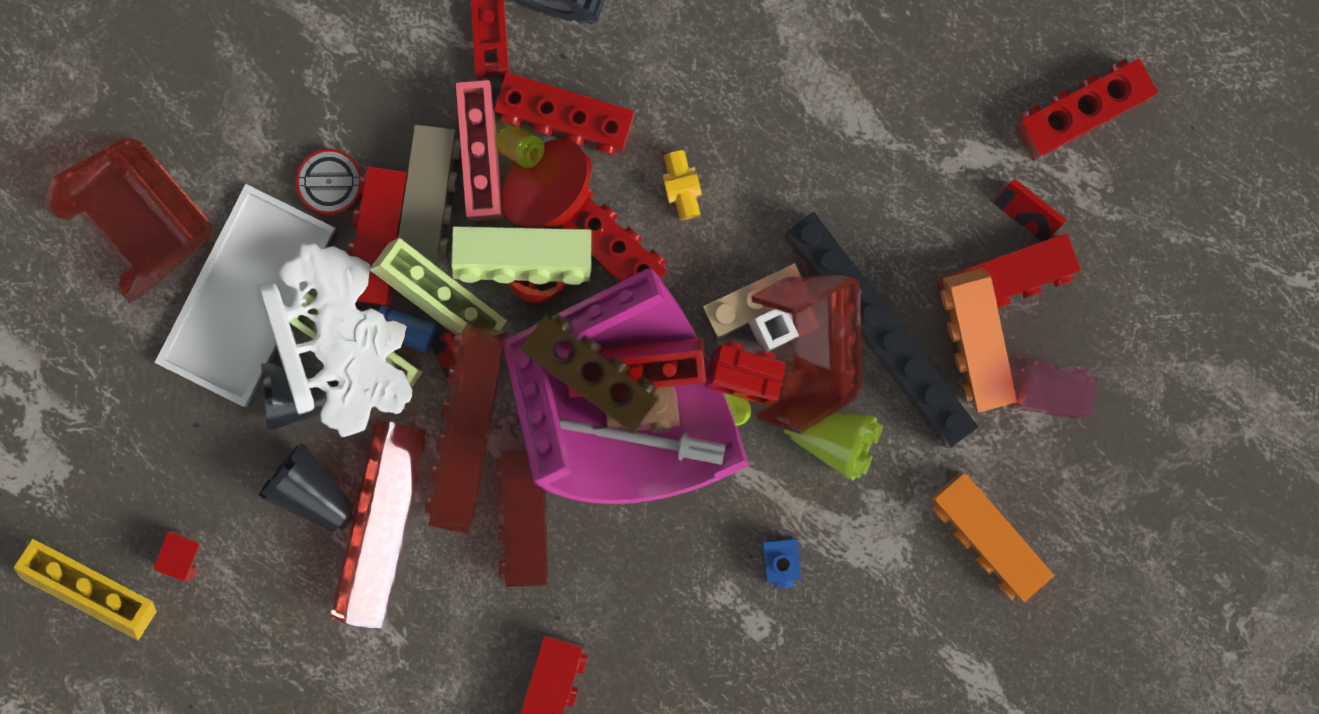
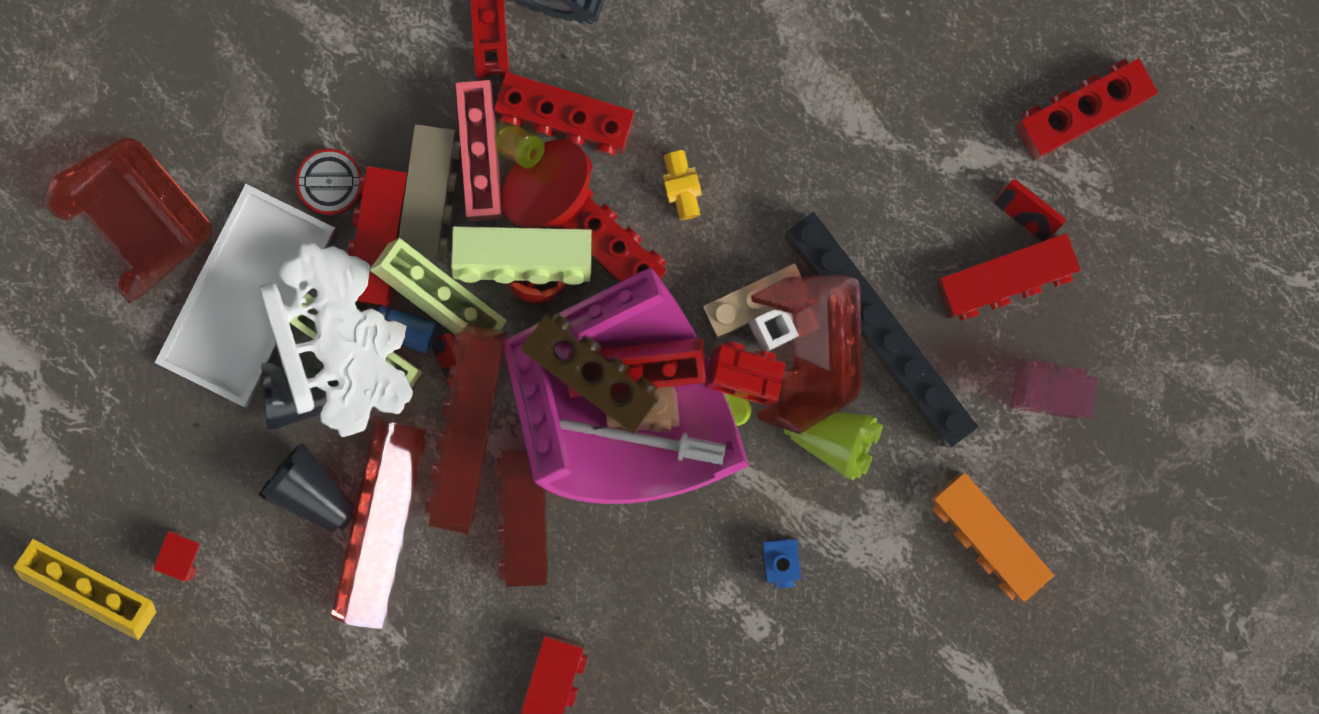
orange brick [940,268,1017,413] -> none

